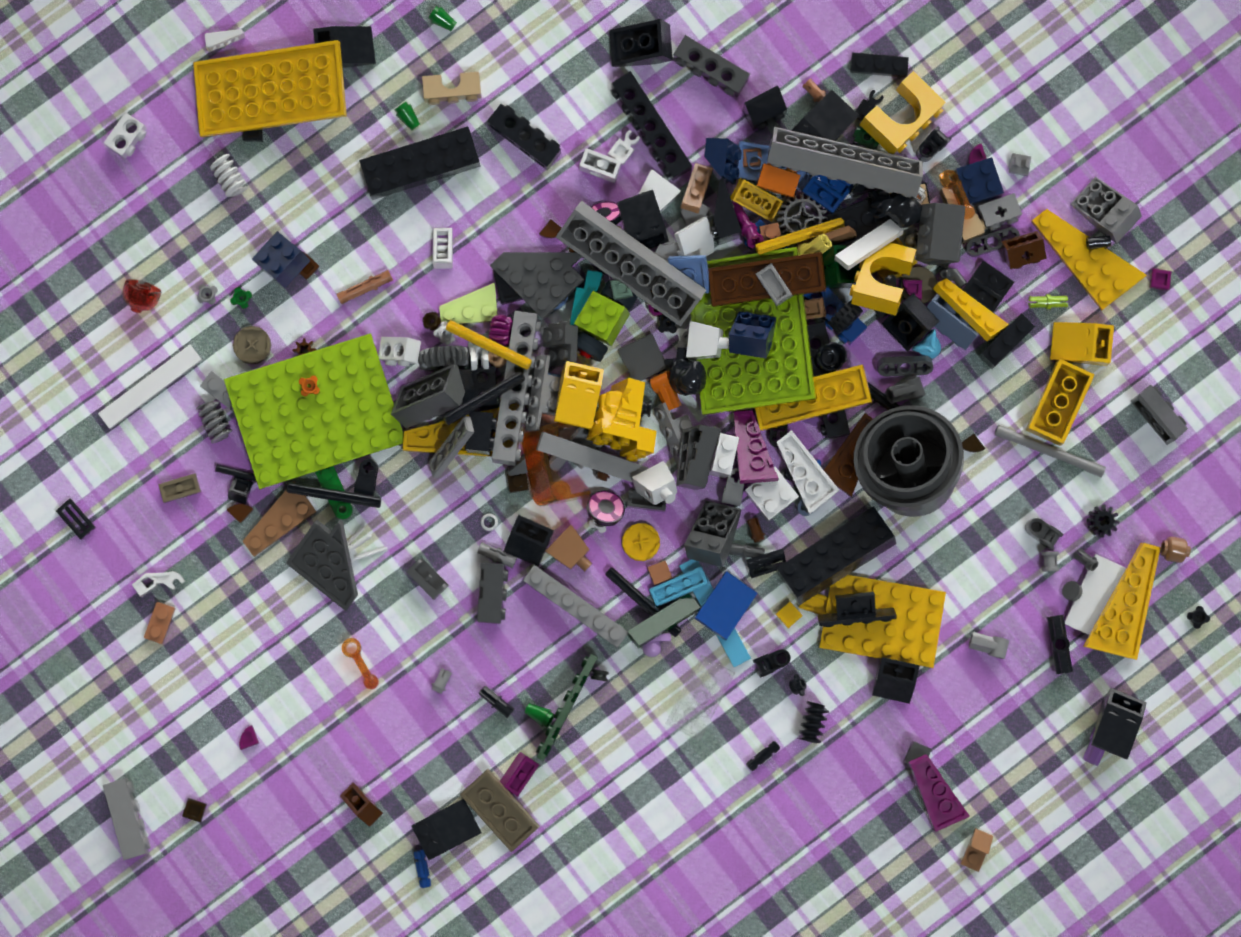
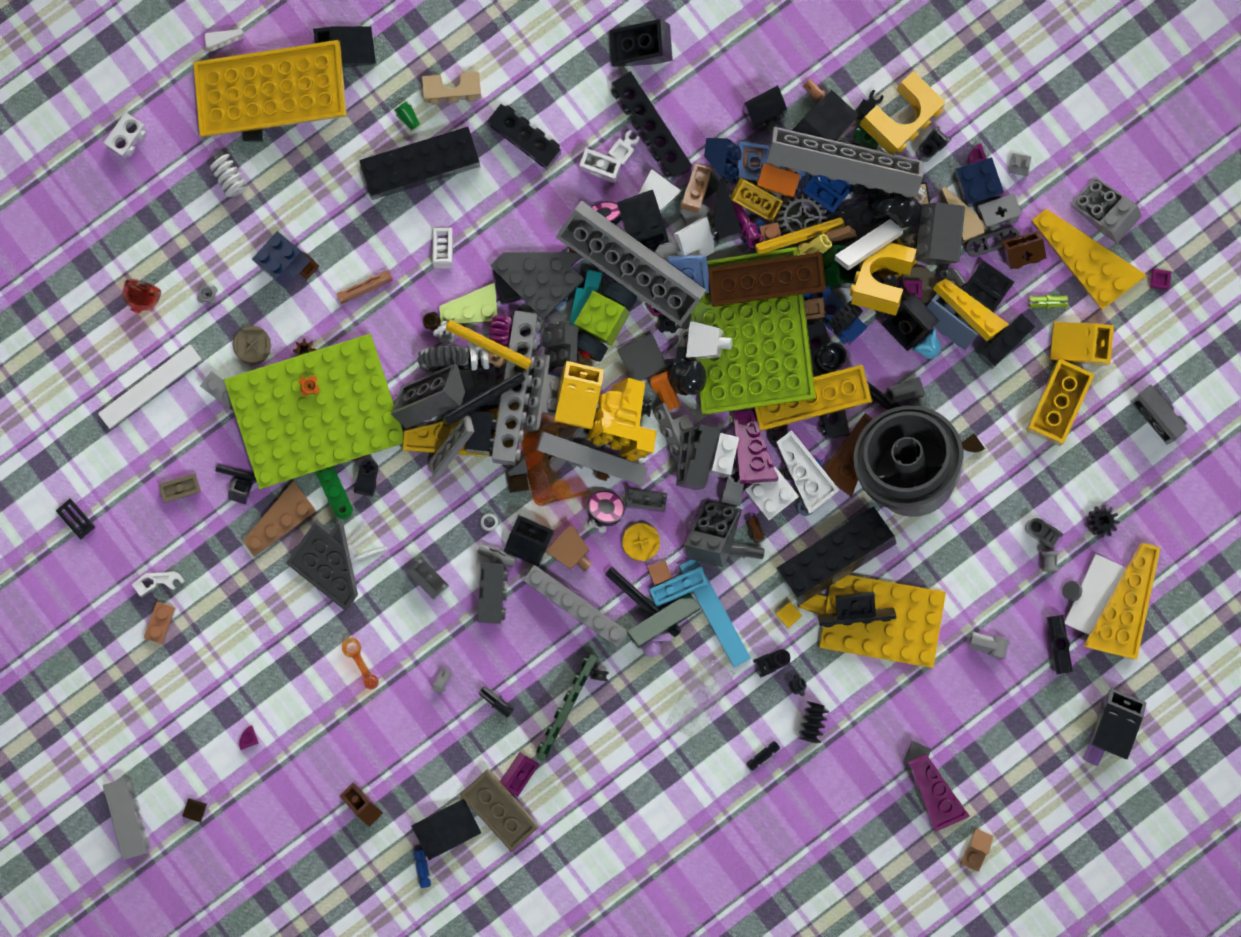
light grey piece [196,401,232,444] -> none
reddish brown tile [227,504,254,523] -> none
green plate [230,287,252,309] -> none
black axle [286,482,382,508] -> none
white brick [378,337,421,367] -> none
green cone [428,6,457,32] -> none
green cone [524,703,555,727] -> none
reddish brown tile [539,219,562,238] -> none
sand green tile [610,280,633,300] -> none
white torso [632,461,677,505] -> none
dark grey brick [673,35,750,97] -> none
blue tile [694,571,758,640] -> none
dark blue slope [729,311,776,358] -> none
black tile [746,549,786,579] -> none
light grey tile [756,263,793,306] -> none
black plate [850,52,909,77] -> none
black slope [872,657,920,704] -> none
dark grey beam [877,355,933,377] -> none
clear orange piece [939,170,975,220] -> none
light grey piece [994,425,1106,478] -> none
dark grey pin [1074,549,1099,571] -> none
black pin [1086,234,1111,250] -> none
medium nougat head [1160,536,1191,563] -> none
black plate [1187,606,1210,629] -> none

